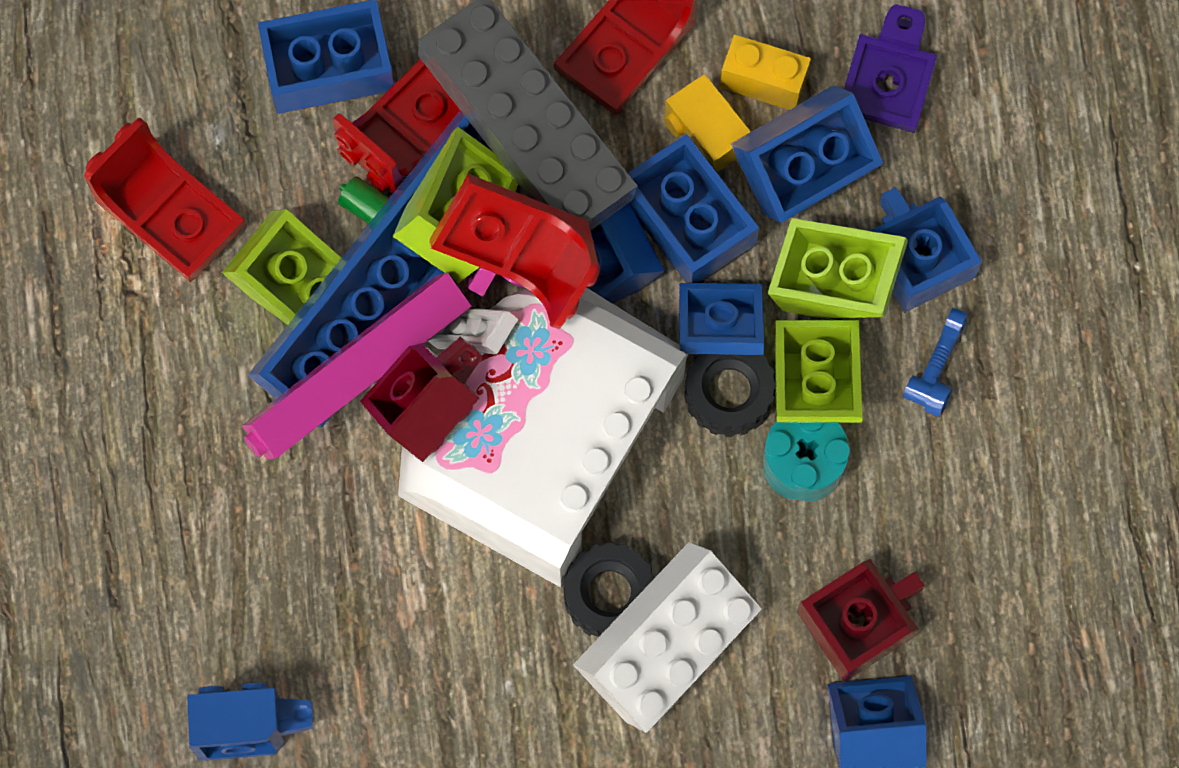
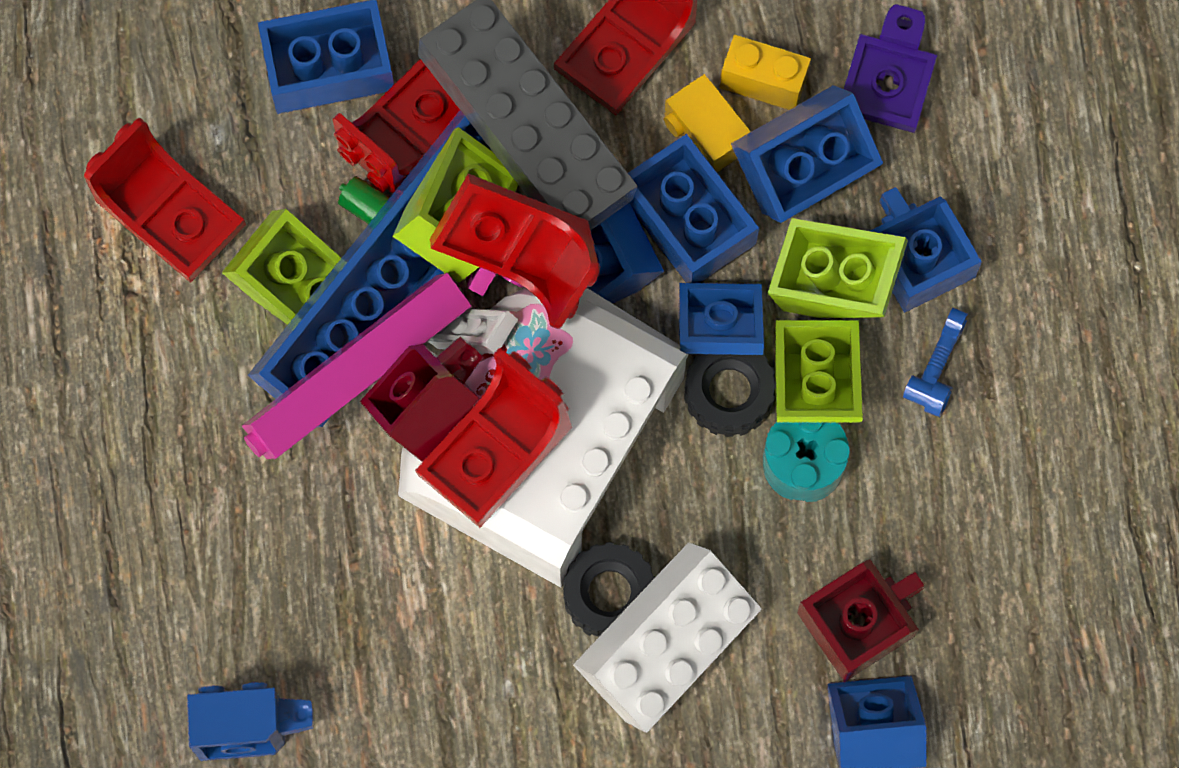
none -> red bracket [415,348,573,528]

